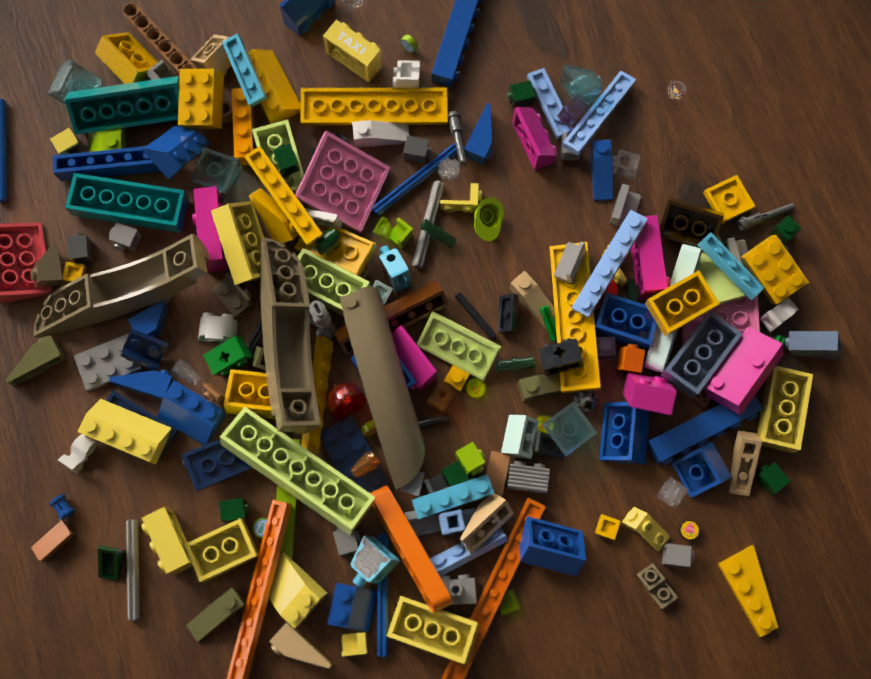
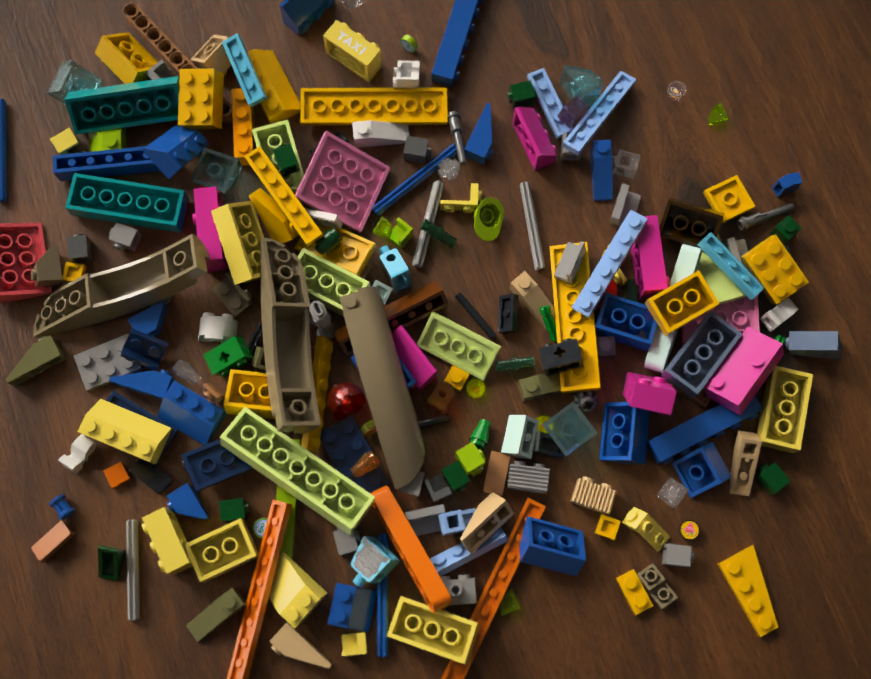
medium azure plate [412,474,494,520] -> none
orange brick [617,344,645,373] -> none
none -> orange tile [104,462,131,489]
none -> black slope [129,459,174,495]
none -> blue slope [167,483,211,520]
none -> green cone [469,419,491,450]
none -> light grey axle [520,182,545,270]
none -> tan brick [570,476,617,515]
none -> yellow plate [615,569,653,615]
none -> clear neon green tile [708,103,728,126]
none -> blue piece [772,172,802,197]

